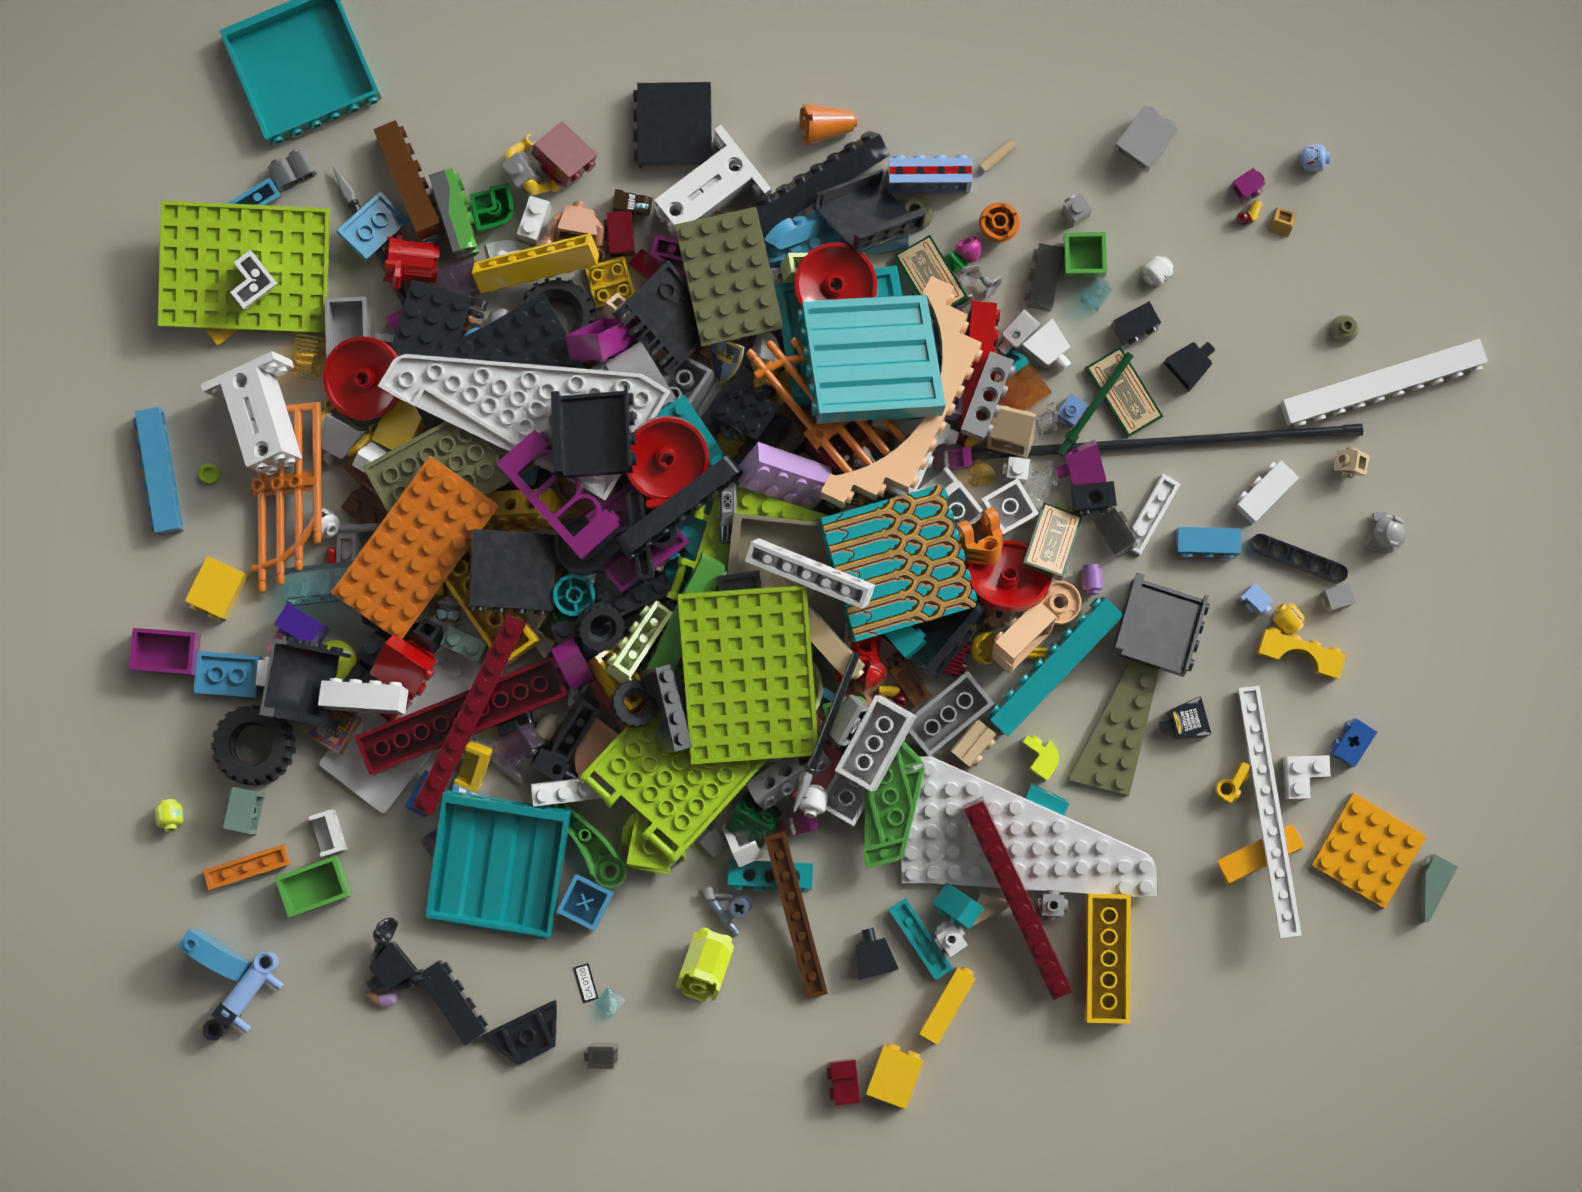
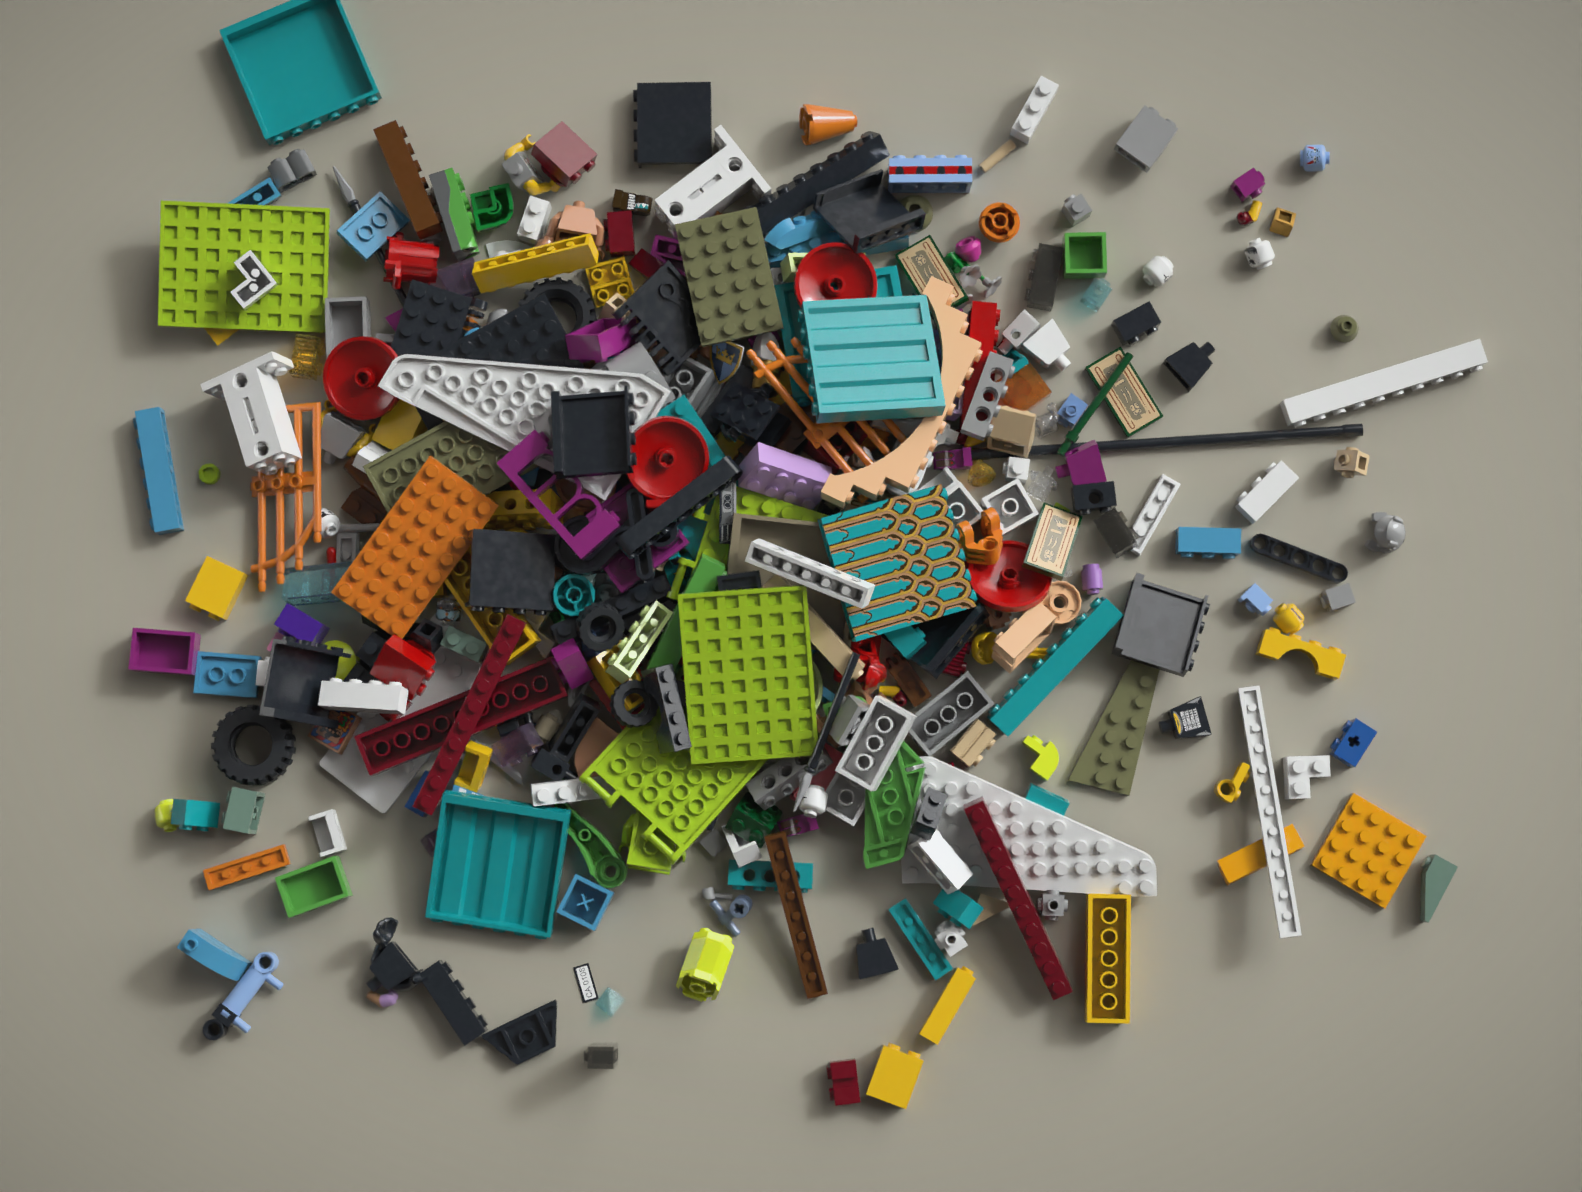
none -> teal brick [171,799,220,831]
none -> white brick [907,829,973,894]
none -> brick [910,787,948,841]
none -> white brick [1010,76,1059,144]
none -> white head [1244,238,1275,270]

